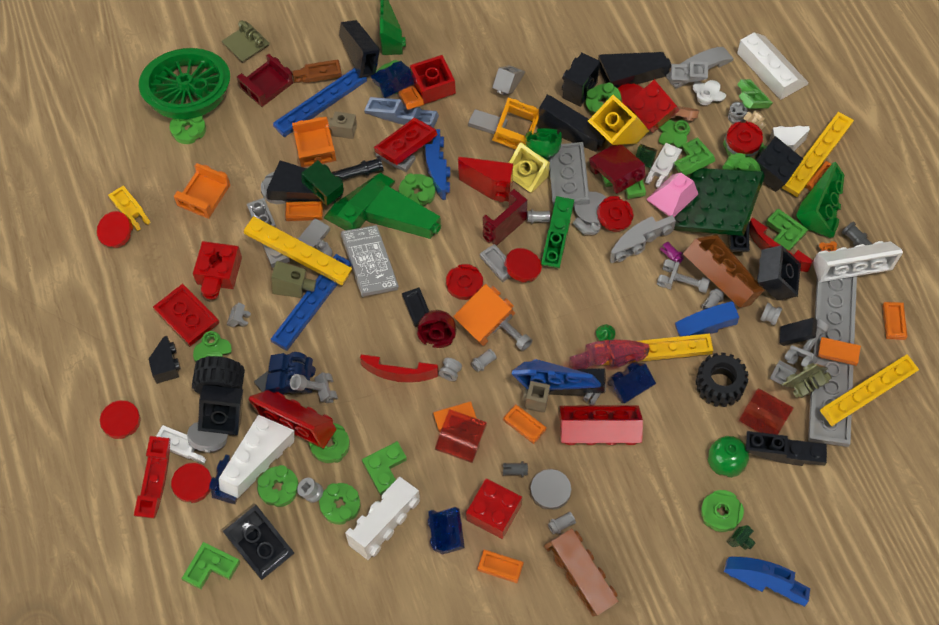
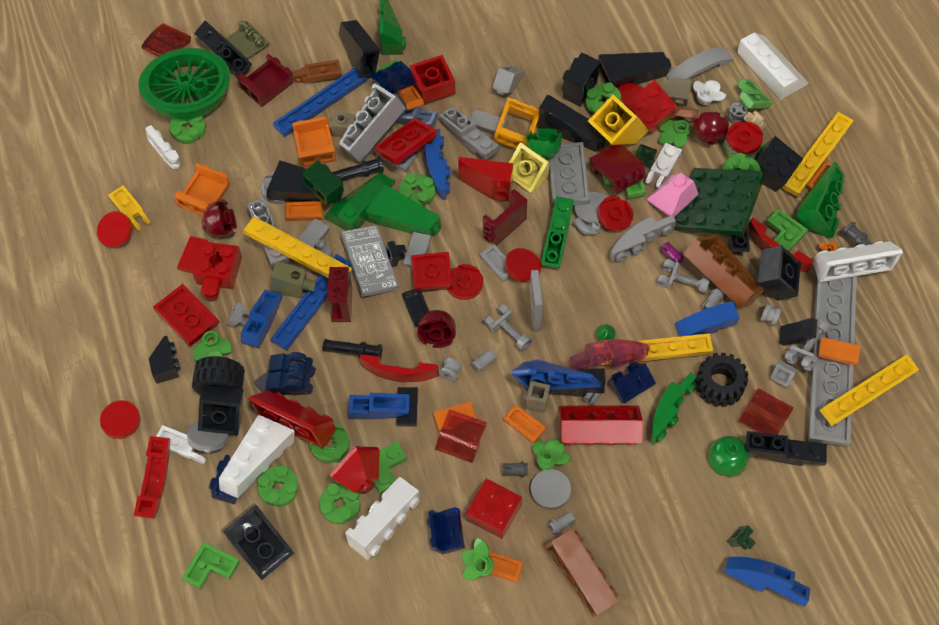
red tile [171,463,212,503] -> none
light grey bar [290,372,338,403] -> none
light grey wheel [297,478,323,503] -> none
orange panel [453,284,515,347] -> none
light grey pin [527,209,550,224] -> none
light grey slope [671,61,708,83] -> none
bright green plate [674,137,715,176] -> none
bright green plate [701,490,744,532] -> none
white slope [770,126,810,151] -> none
olive hinge [782,363,832,398] -> none
orange tile [883,302,907,340] -> none
none -> clear red slope [141,23,191,56]
none -> white hinge [145,125,180,170]
none -> red tile [177,236,208,273]
none -> black slope [194,21,252,75]
none -> dark red cylinder [202,199,237,238]
none -> blue slope [241,289,282,348]
none -> black pin [323,339,383,360]
none -> dark red panel [327,267,353,322]
none -> red slope [329,446,380,493]
none -> light grey wedge [339,83,406,162]
none -> blue slope [348,393,410,419]
none -> black tile [386,241,407,267]
none -> black tile [397,387,418,426]
none -> light grey tile [403,232,431,268]
none -> red tile [411,252,453,291]
none -> light grey slope [439,106,500,160]
none -> bright green plate [461,538,494,581]
none -> light grey tile [529,270,543,332]
none -> bright green plate [533,439,572,470]
none -> green slope [650,372,697,446]
none -> dark tan slope [661,77,691,107]
none -> dark red cylinder [693,112,729,145]

